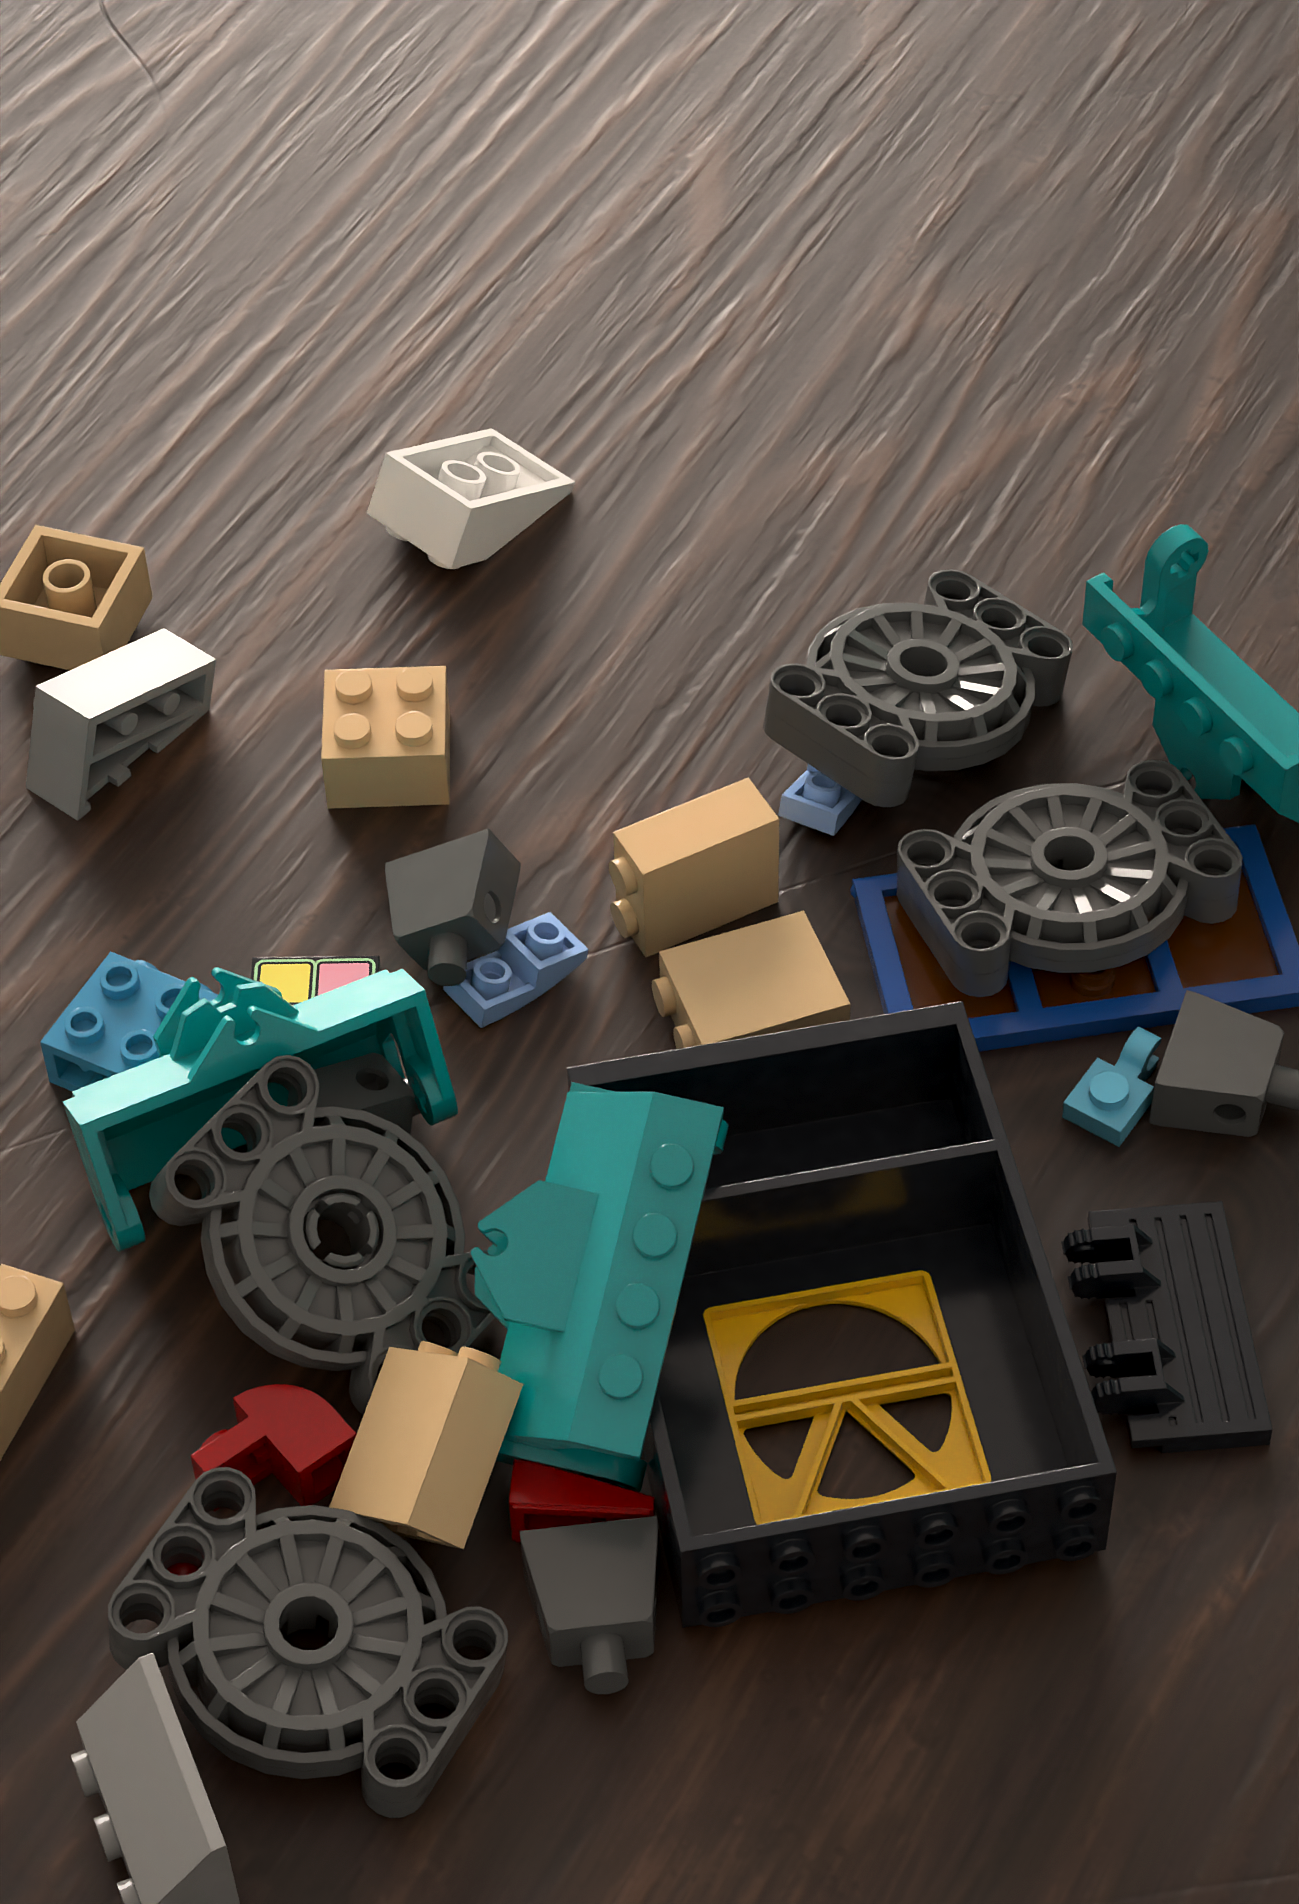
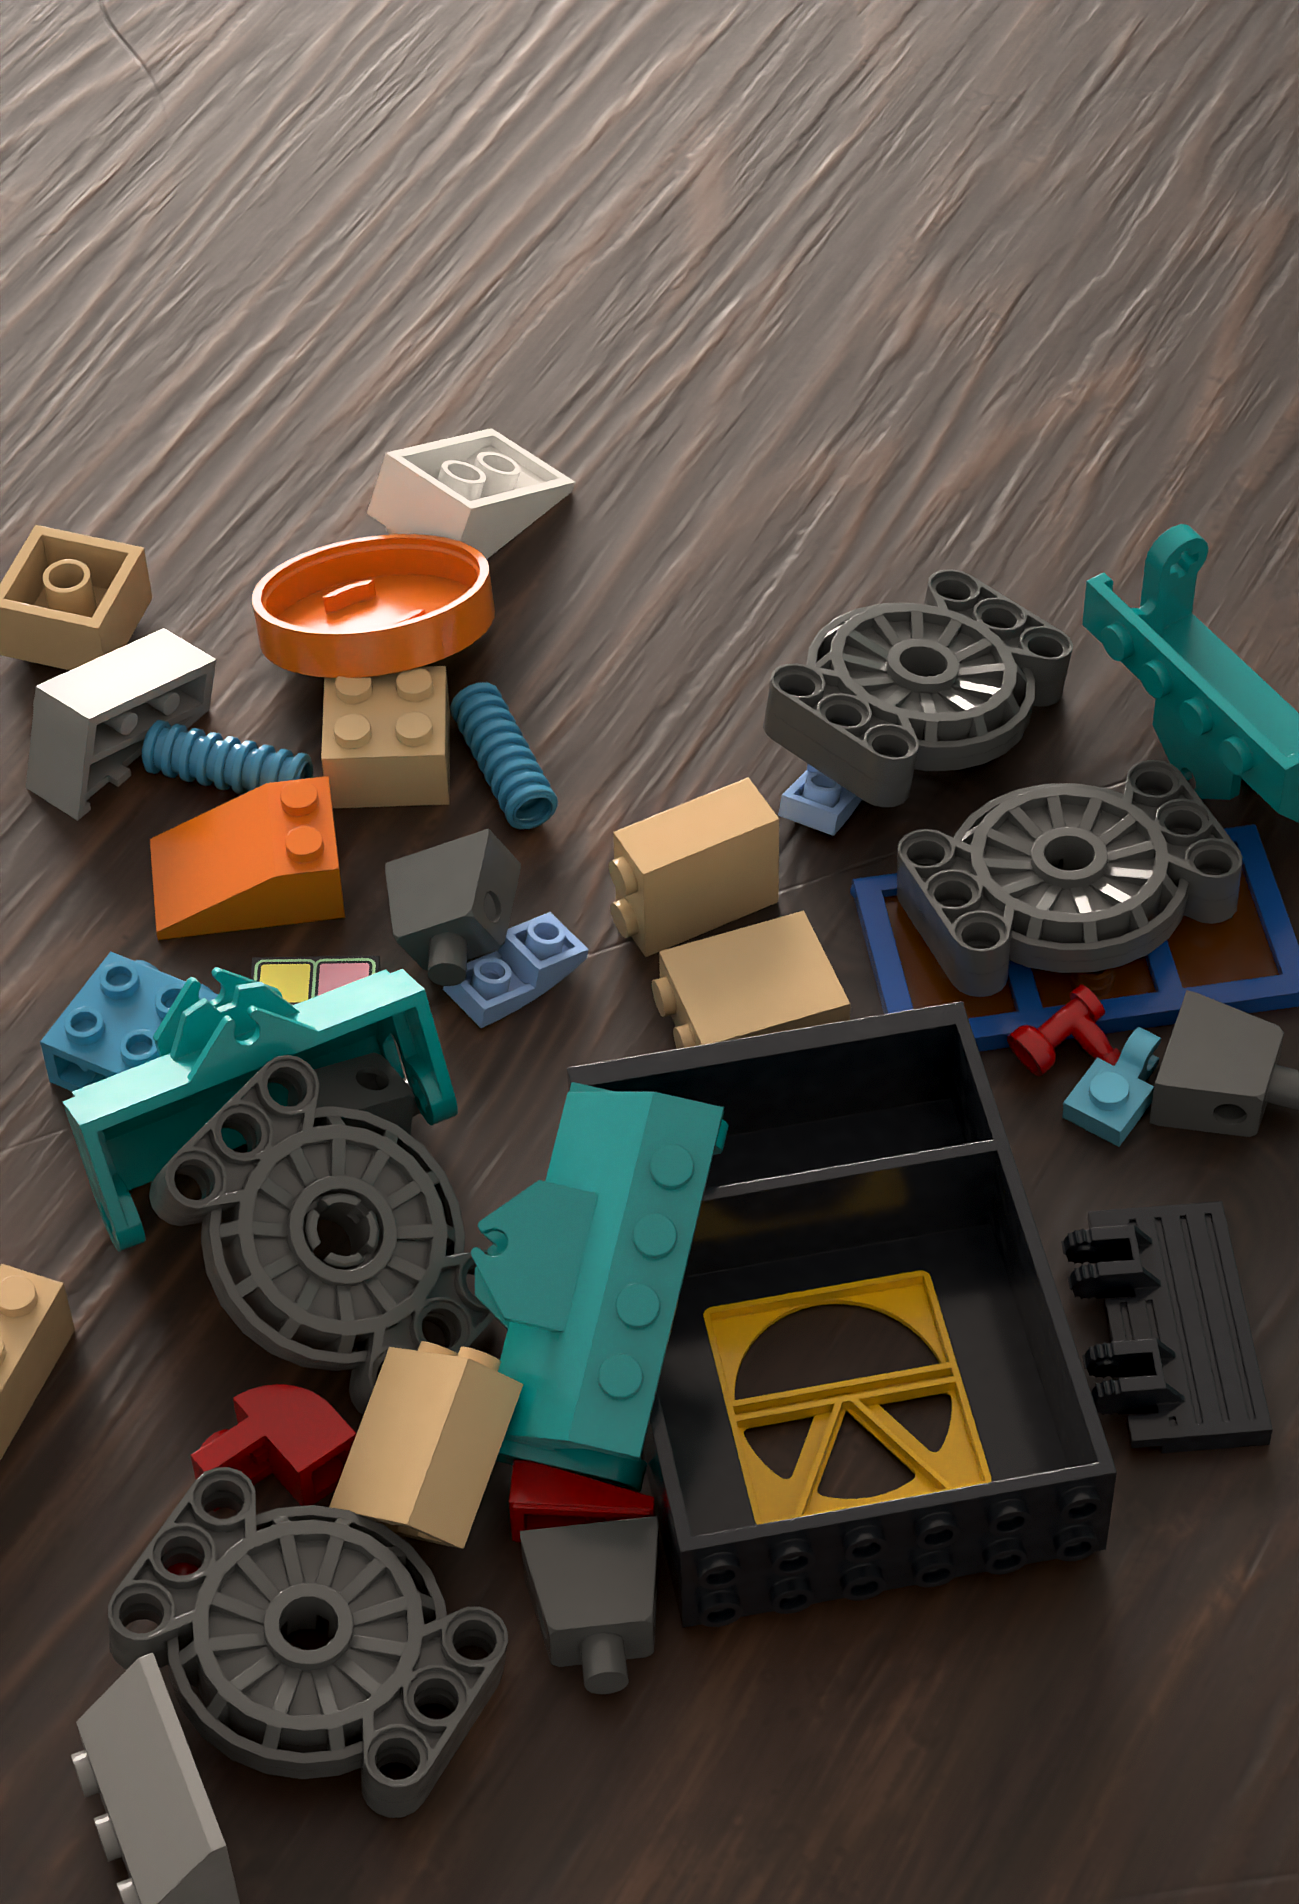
none -> dark azure piece [142,720,313,794]
none -> orange slope [150,776,345,940]
none -> orange brick [252,534,495,678]
none -> dark azure piece [450,683,558,829]
none -> red piece [1007,984,1121,1076]

